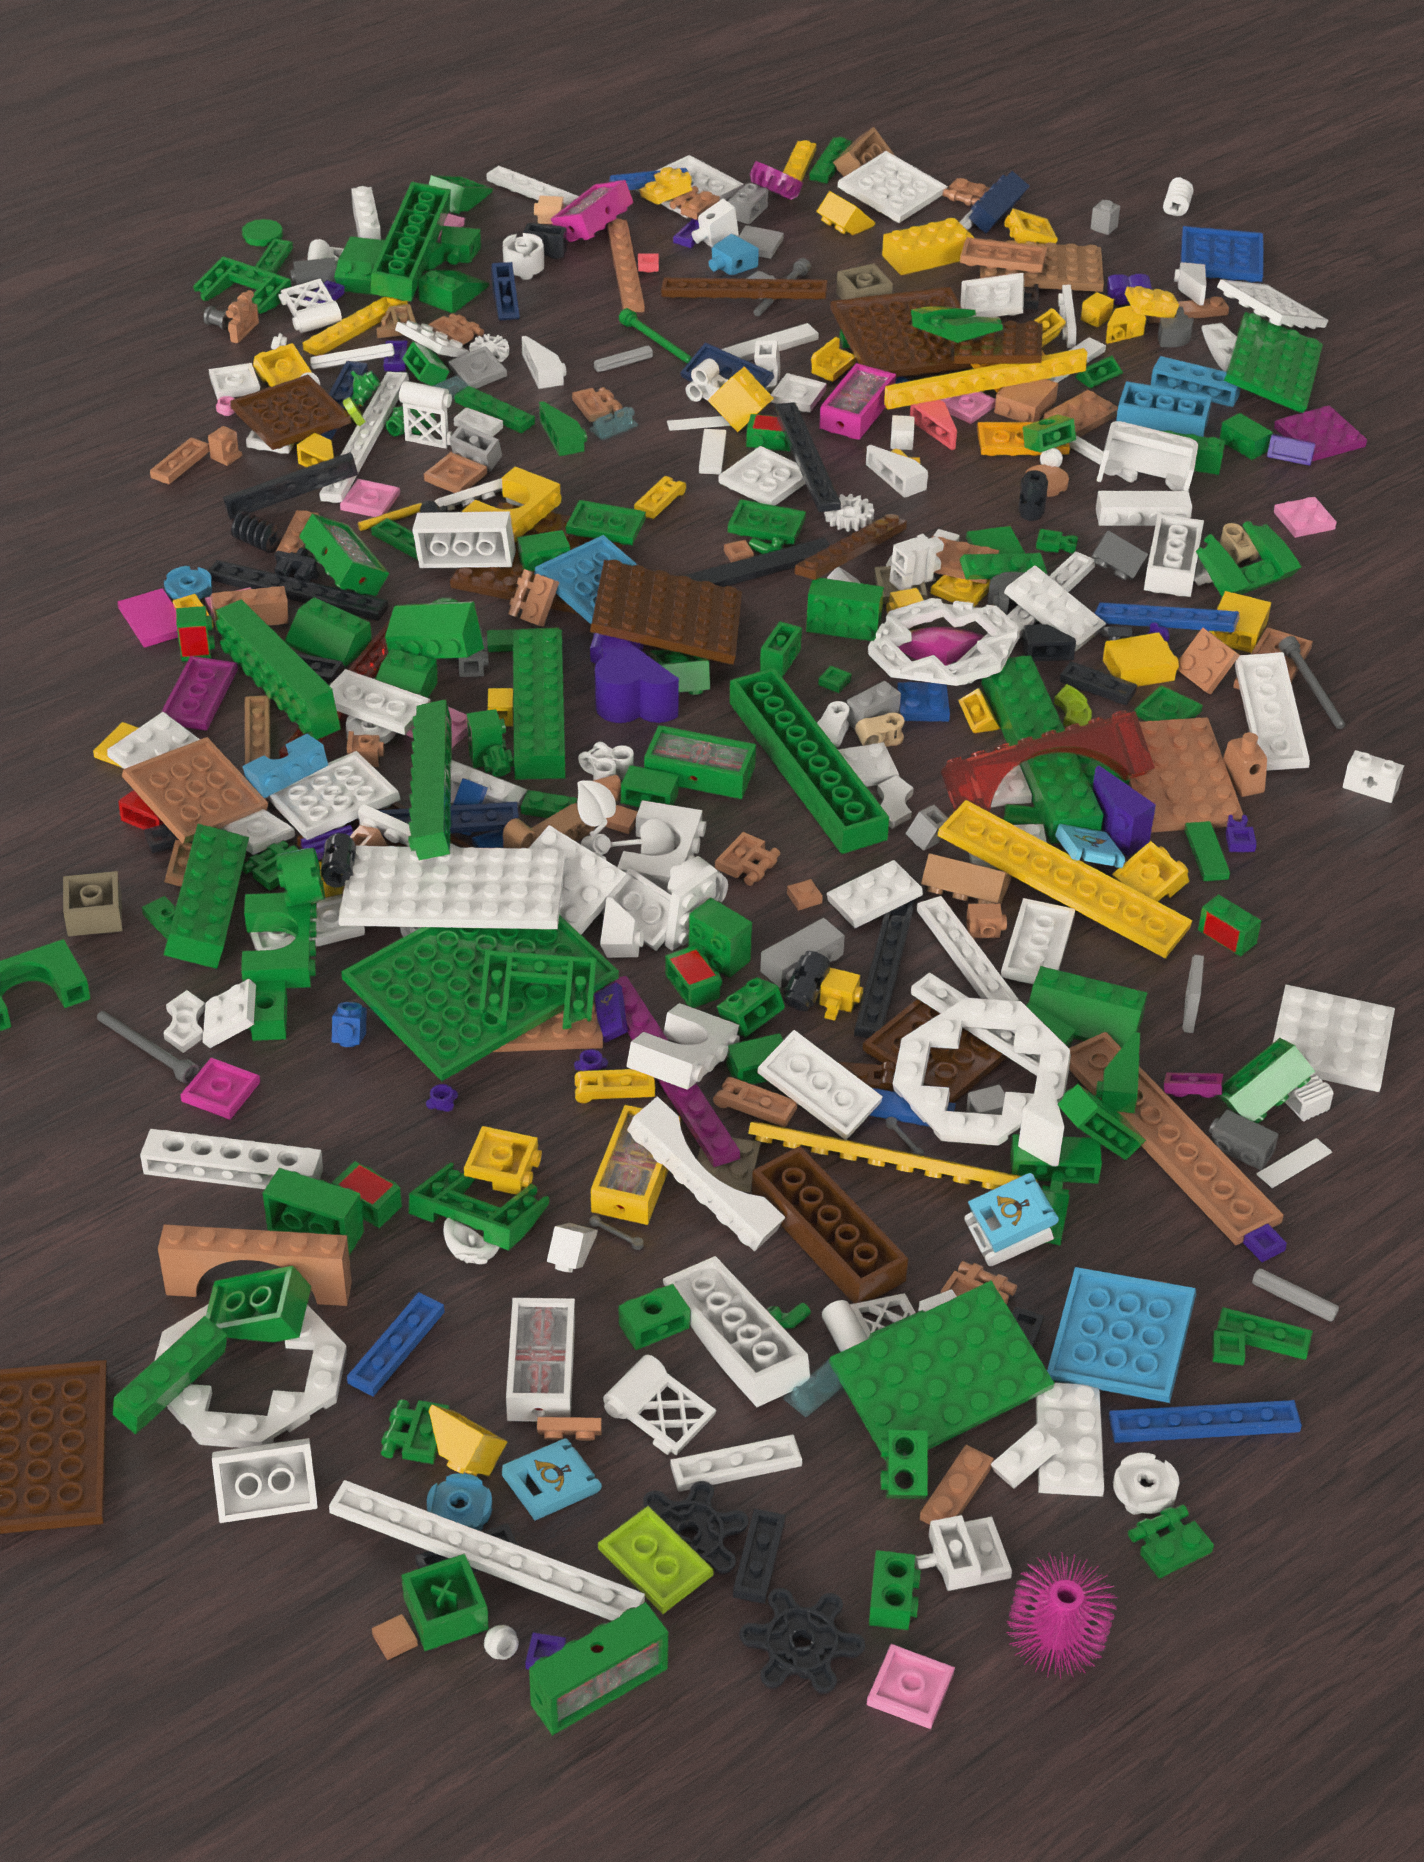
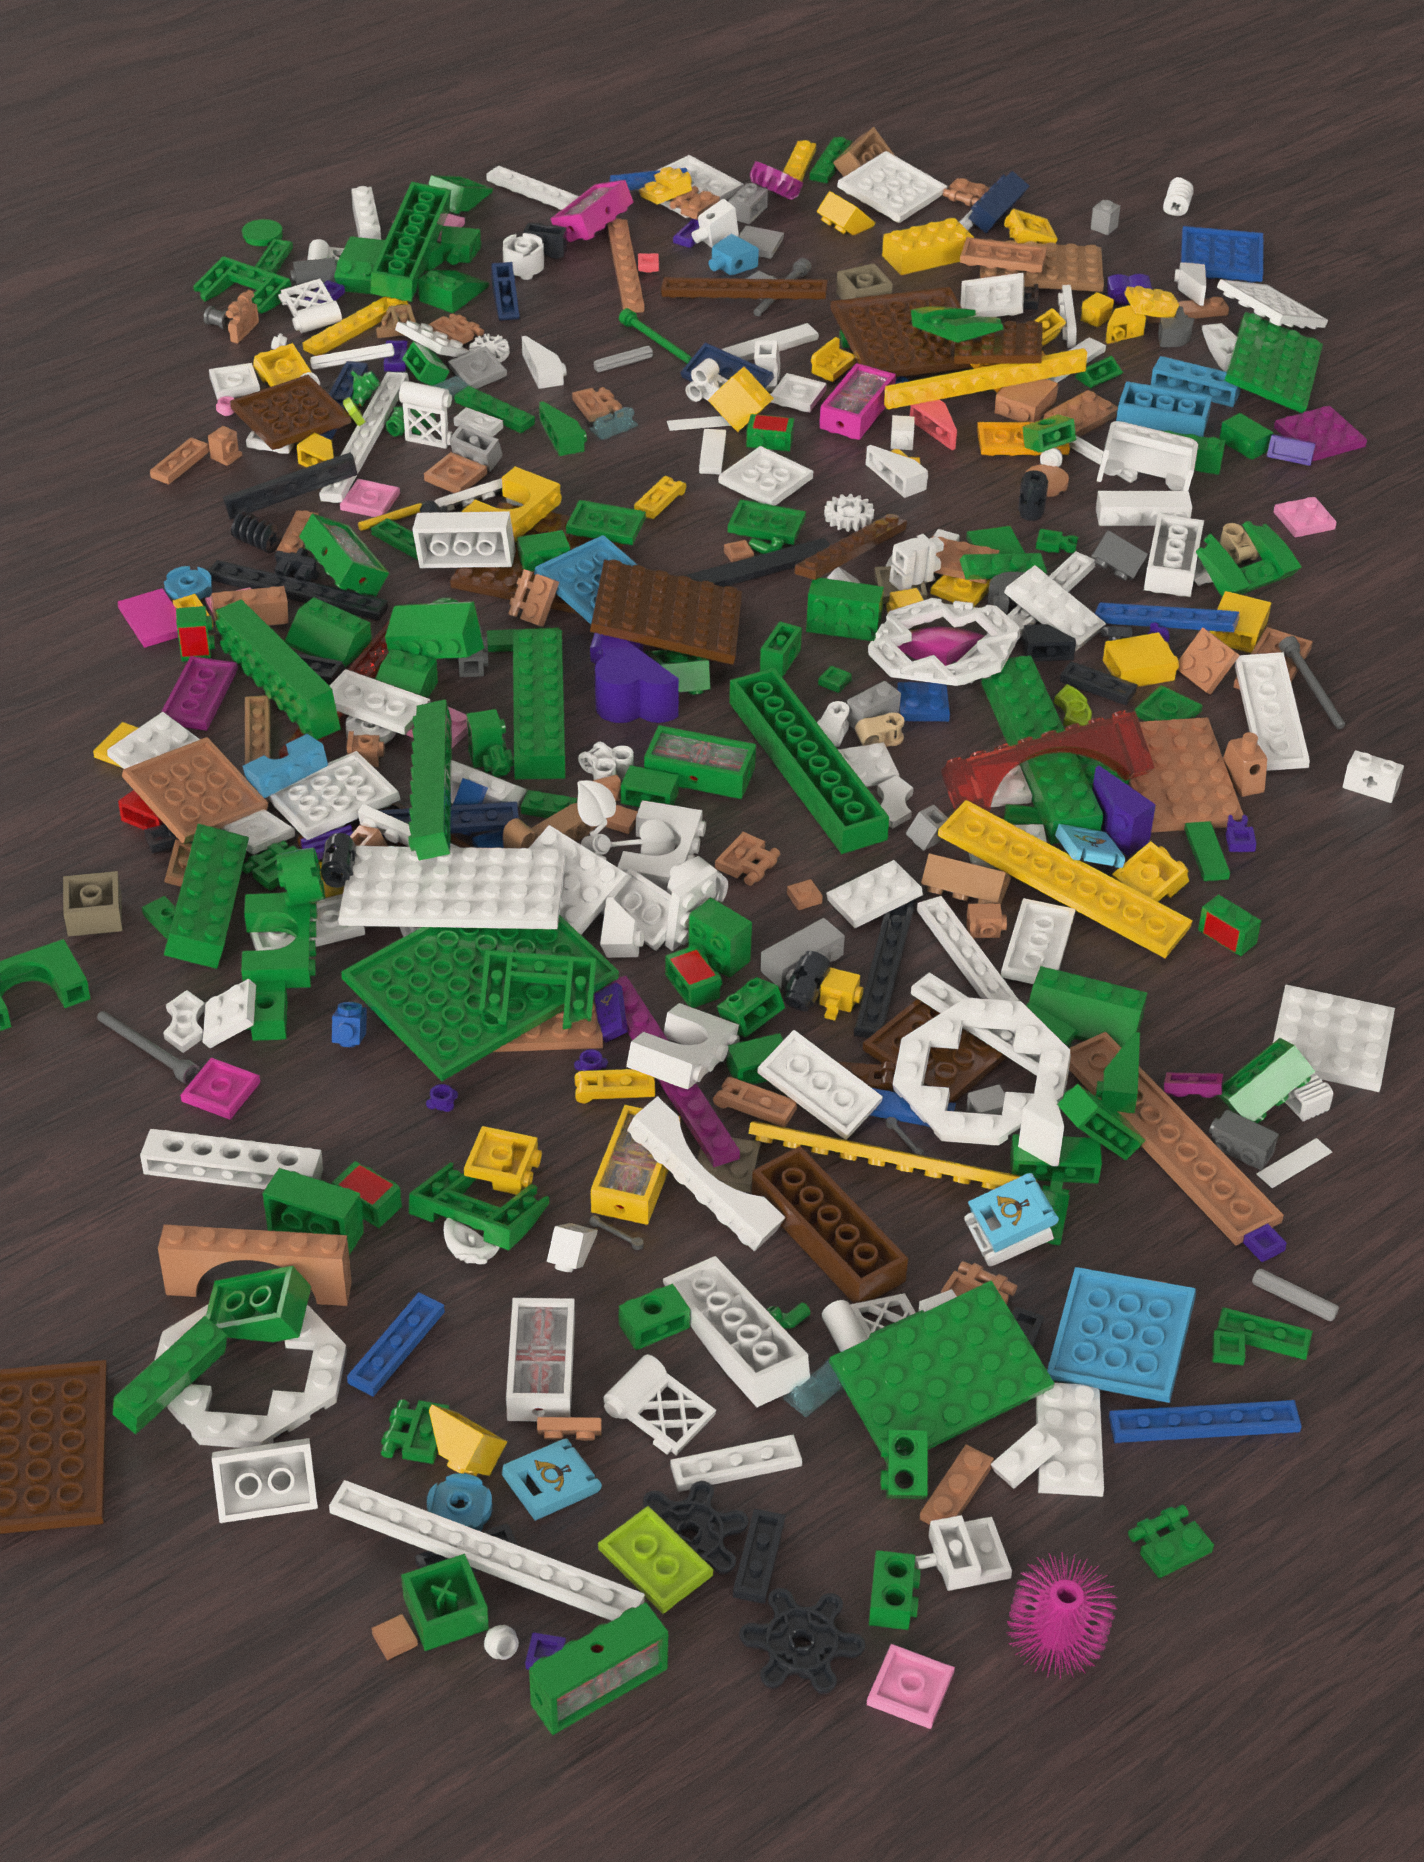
yellow brick [488,688,514,726] -> none
light nougat brick [534,196,564,224] -> none
black tile [774,402,841,512] -> none
bright pink tile [940,392,996,424] -> none
yellow slope [958,688,1000,733] -> none
white plate [1113,1453,1179,1514] -> none
light grey tile [1182,955,1204,1033] -> none

